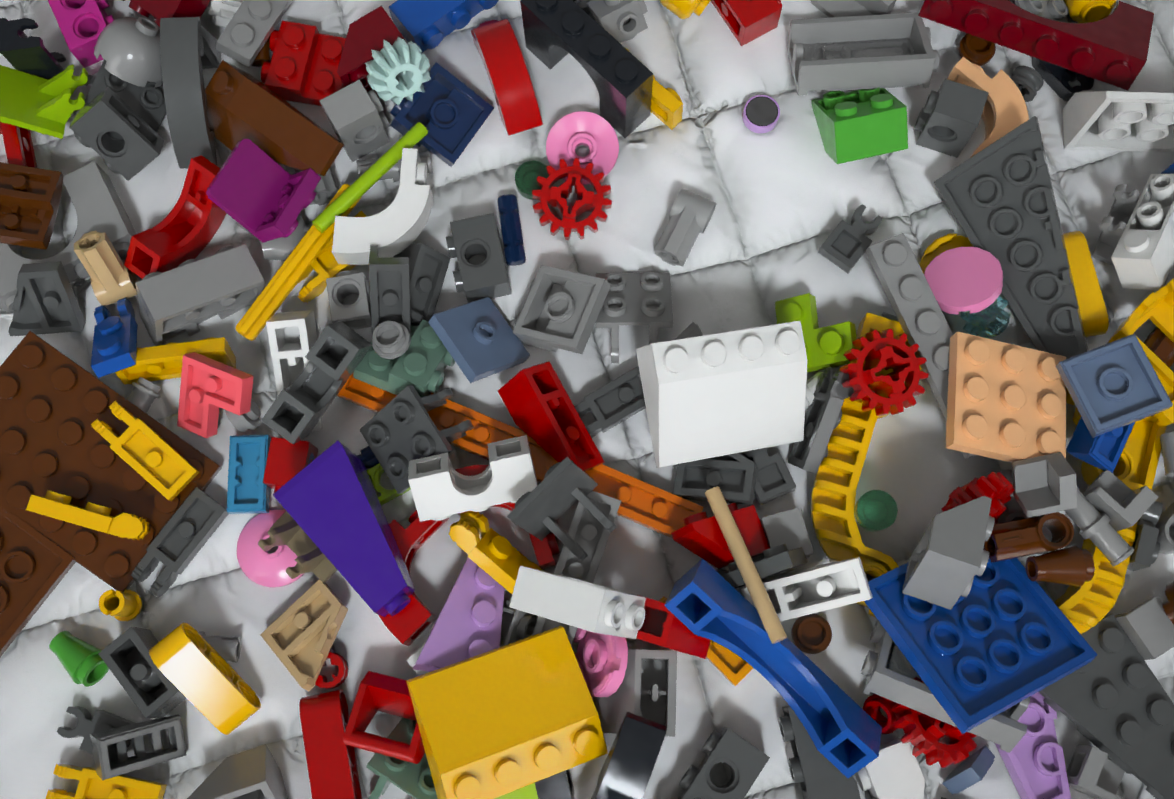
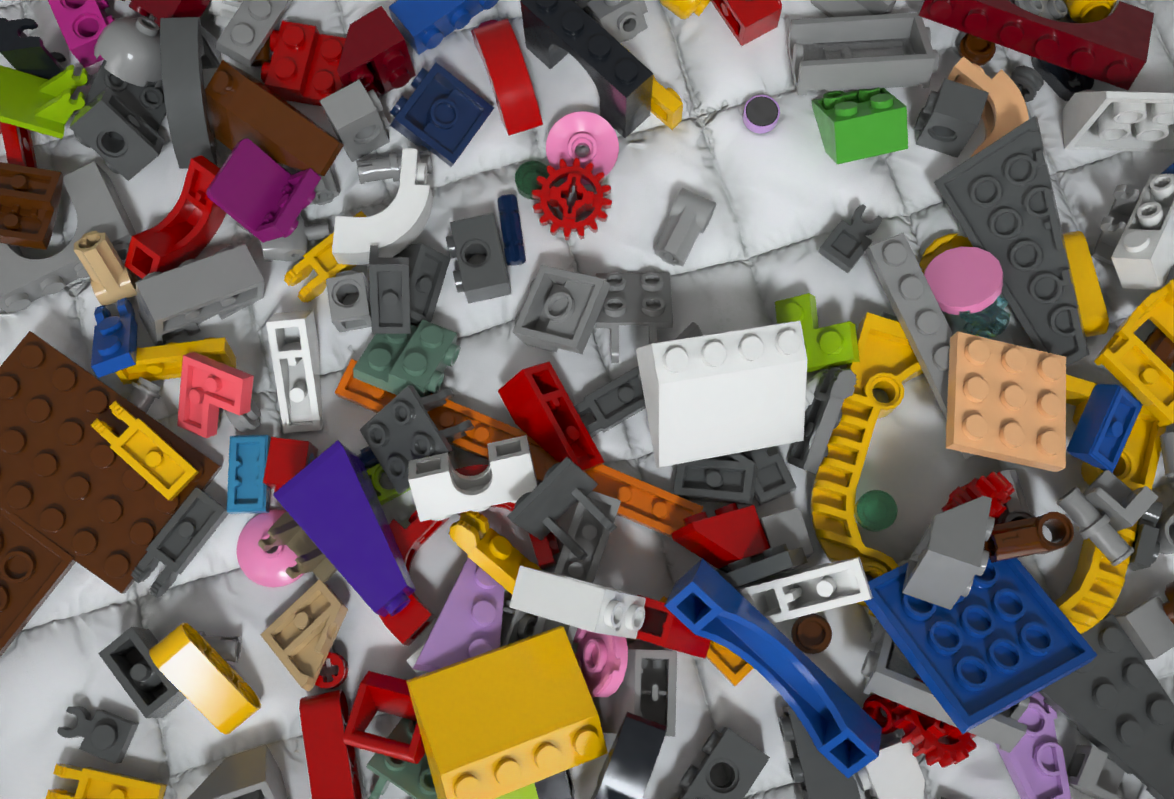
dark grey wing [9,261,86,337] -> none
yellow hinge [26,490,150,540] -> none
bright green cone [49,631,109,687] -> none
dark grey slope [90,715,186,780] -> none
yellow pin [99,589,142,621] -> none
yellow axle [235,184,361,341] -> none
dark grey arch [261,321,372,444] -> none
lime bar [312,122,428,233] -> none
light aqua gear [365,37,431,105] -> none
light grey plate [372,321,411,359] -> none
sand blue plate [428,297,530,383] -> none
tan bar [705,486,787,644] -> none
red gear [840,329,929,416] -> none
sand blue tile [943,745,995,795] -> none
light grey panel [1012,452,1077,517] -> none
reddish brown cone [1026,545,1095,586] -> none
sand blue plate [1056,333,1173,438] -> none

